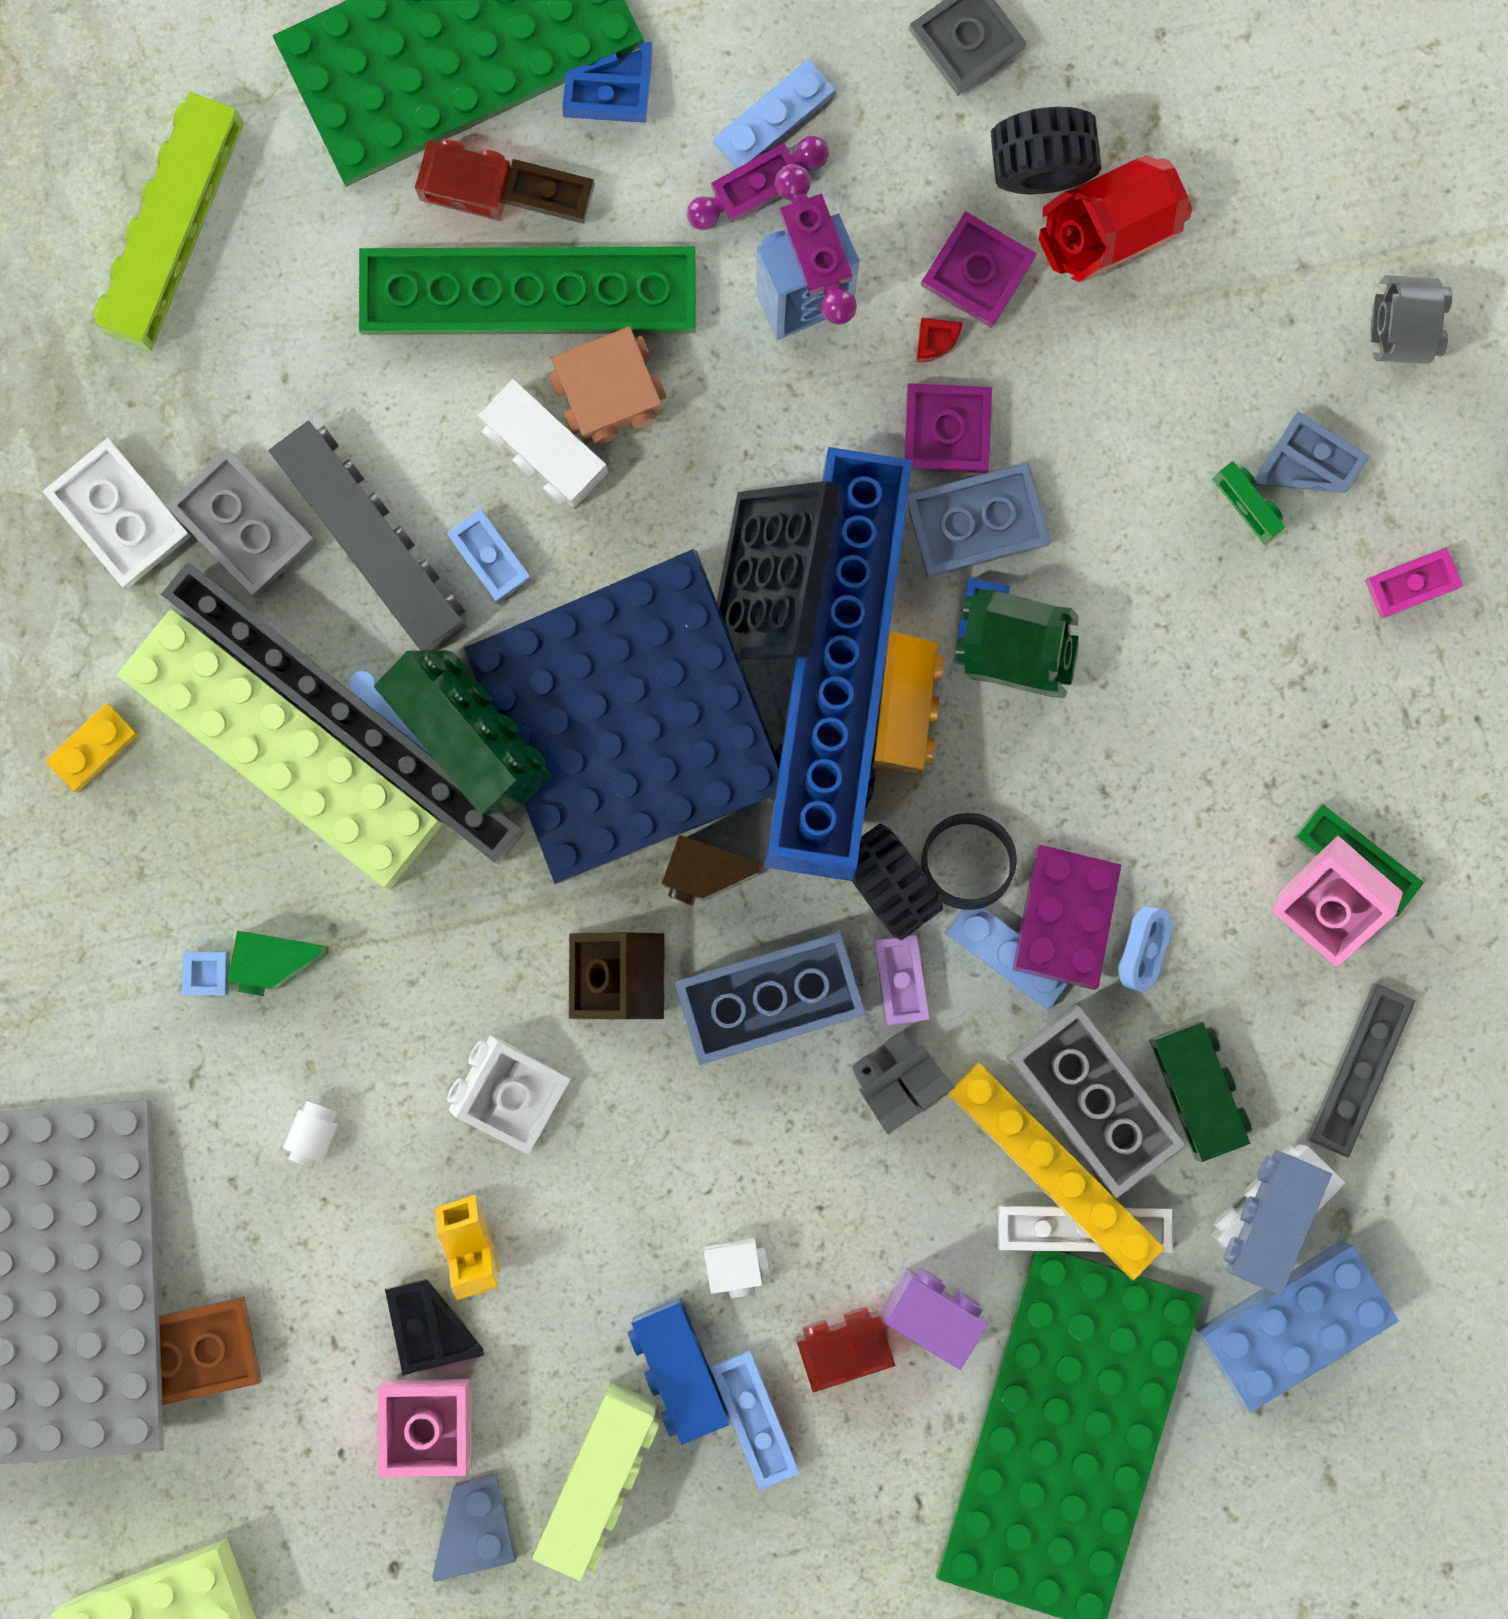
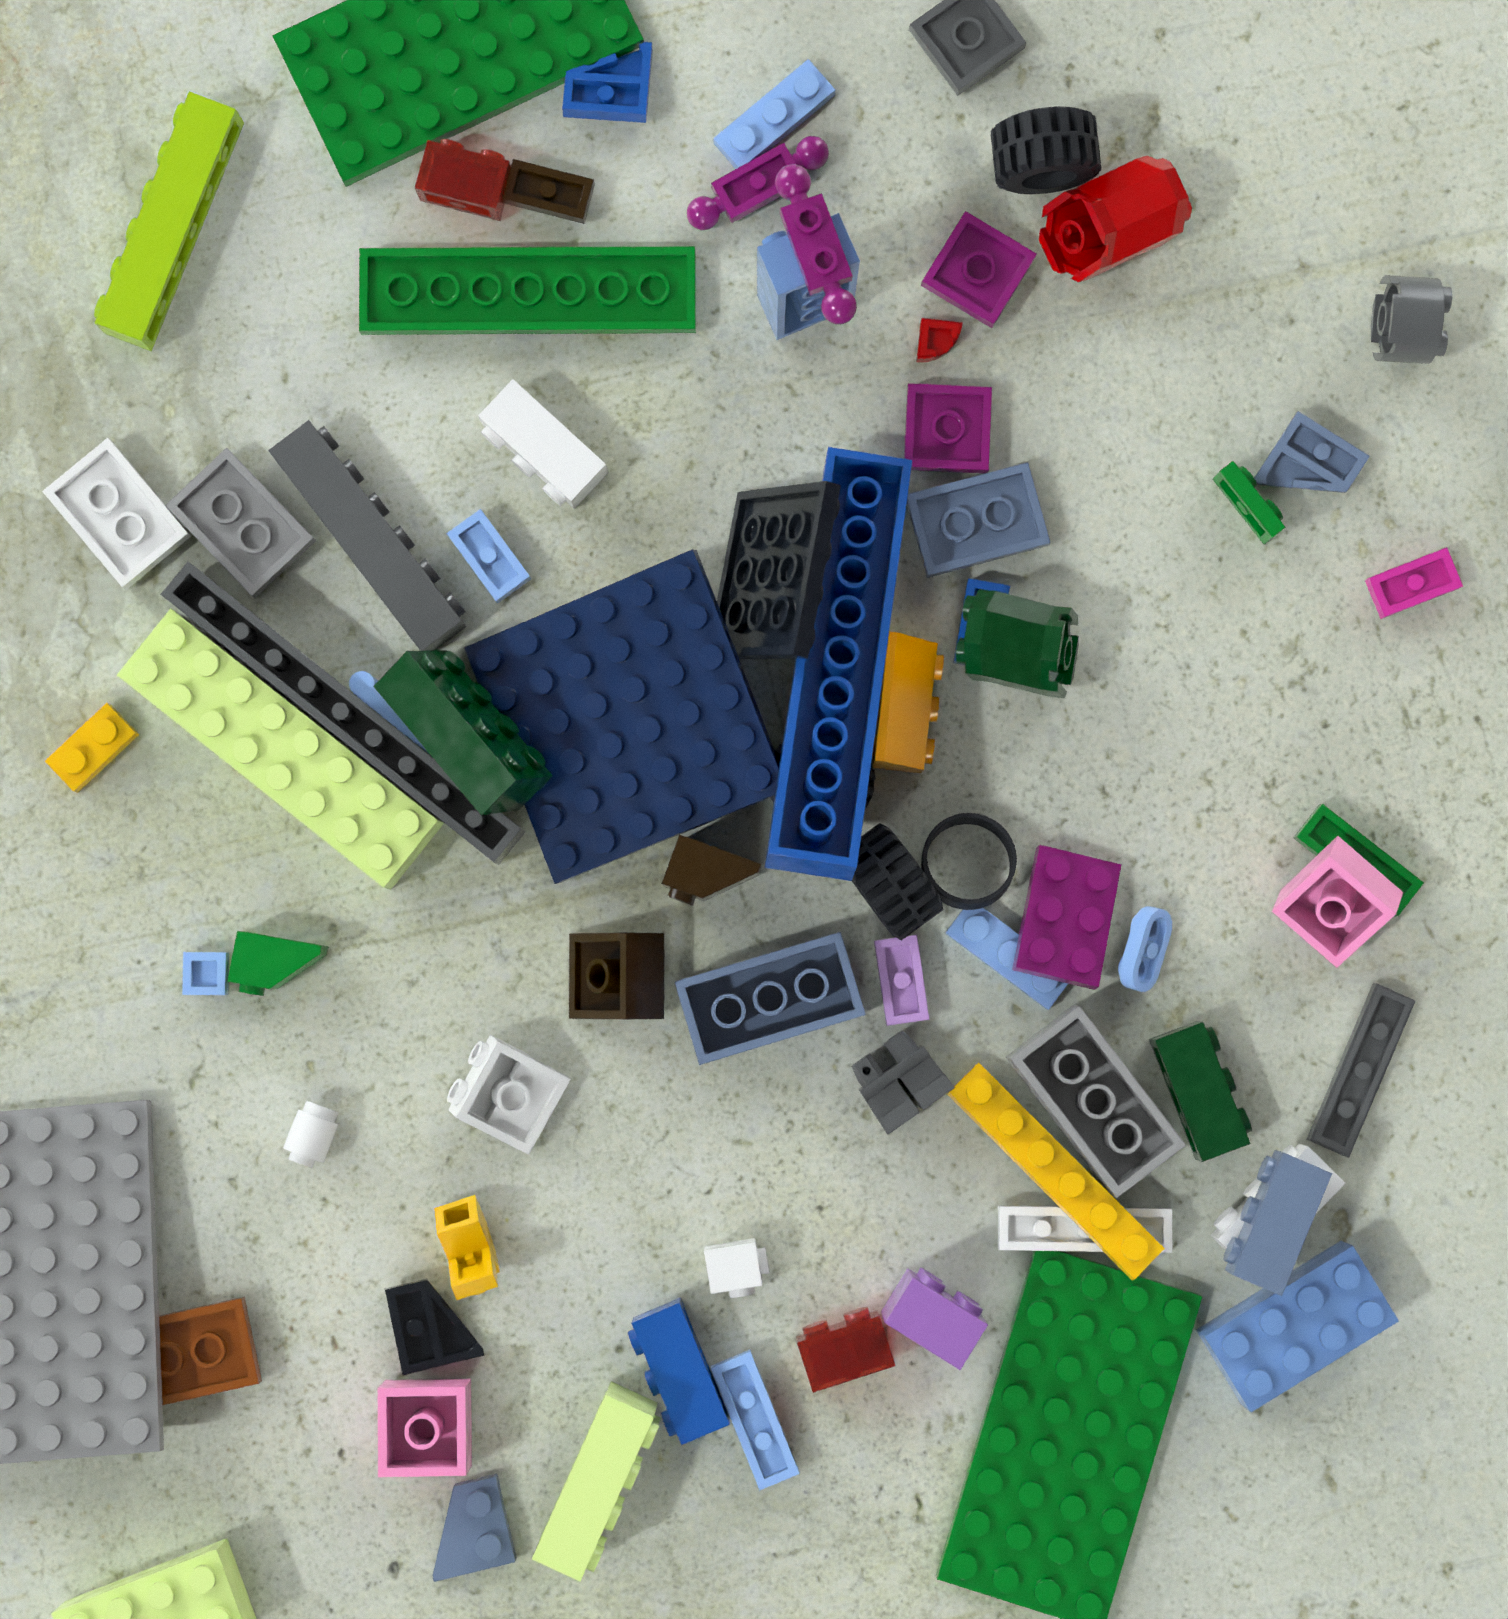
nougat brick [548,326,667,445] -> none

